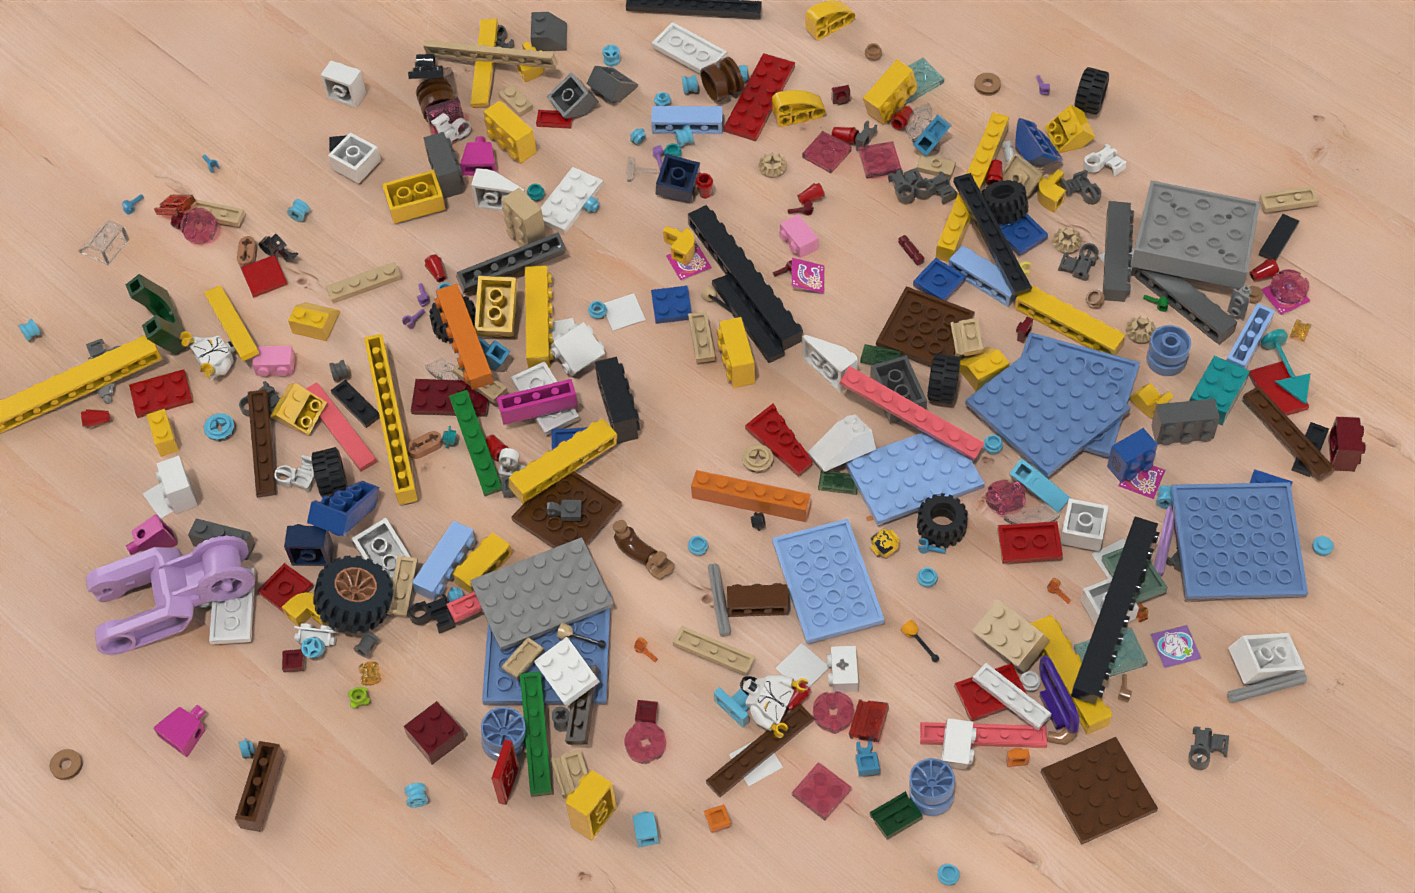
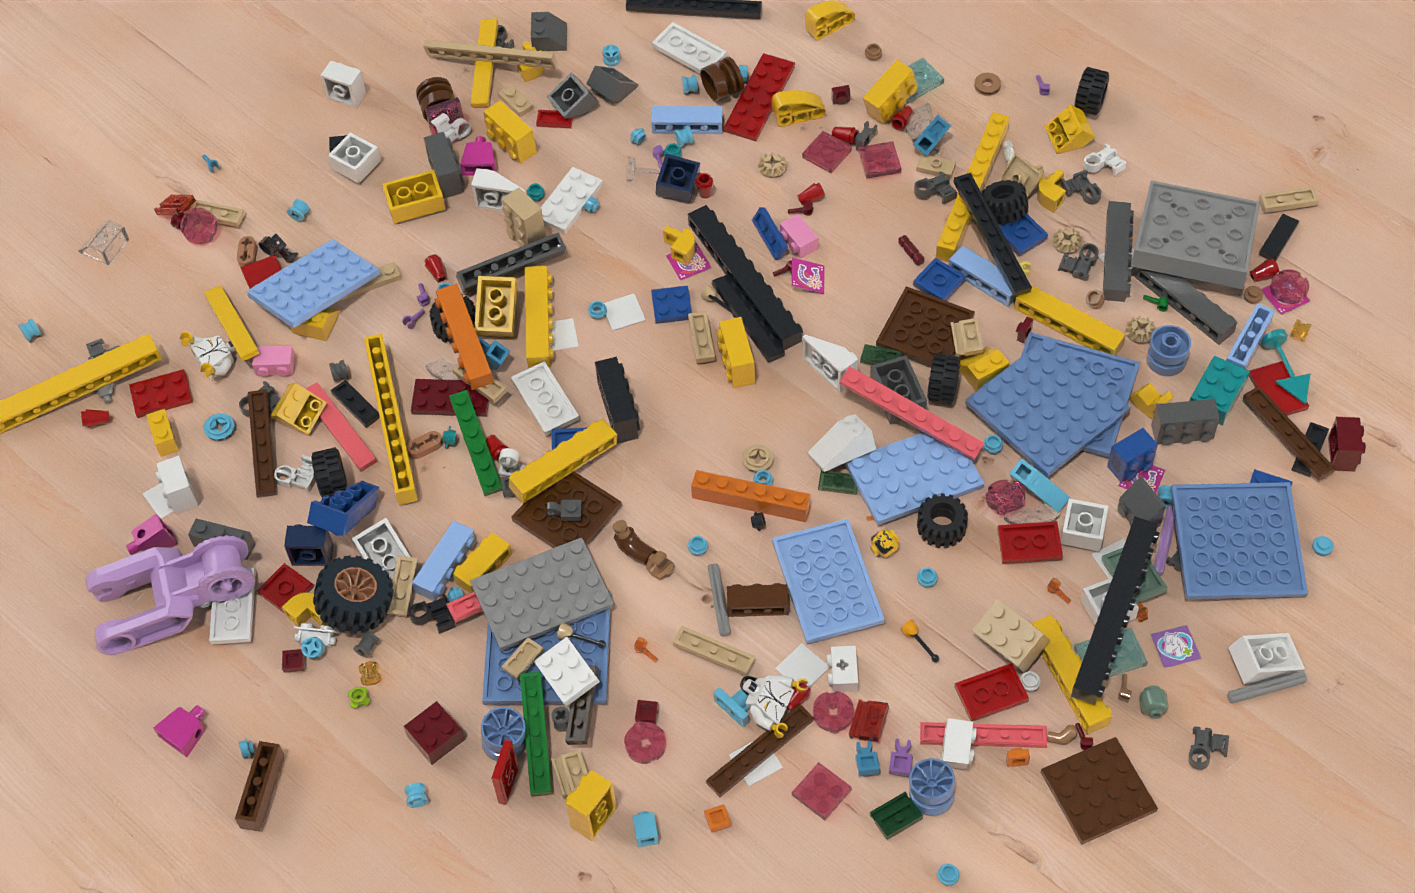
medium nougat piece [49,749,82,780] -> none
dark azure hand [122,194,144,215] -> none
dark green arch [125,274,190,355] -> none
black hinge [408,54,452,79] -> none
dark pink brick [497,379,578,425] -> none
white brick [551,322,605,377] -> none
medium azure plate [654,92,671,106] -> none
red wing [745,403,813,477] -> none
dark grey piece [888,168,923,203] -> none
dark azure hand [917,538,946,554] -> none
white tile [972,663,1052,731] -> none
red cone [985,160,1003,185] -> none
blue wedge [1015,118,1063,167] -> none
dark purple bar [1039,655,1079,734] -> none
light grey hinge [1227,285,1252,321] -> none
none -> light blue plate [247,239,380,328]
none -> blue plate [752,207,788,260]
none -> medium azure plate [753,470,773,485]
none -> medium lavender plate [889,739,912,777]
none -> dark red hand [1075,723,1093,750]
none -> dark grey slope [1118,477,1166,527]
none -> sand green head [1139,686,1169,718]

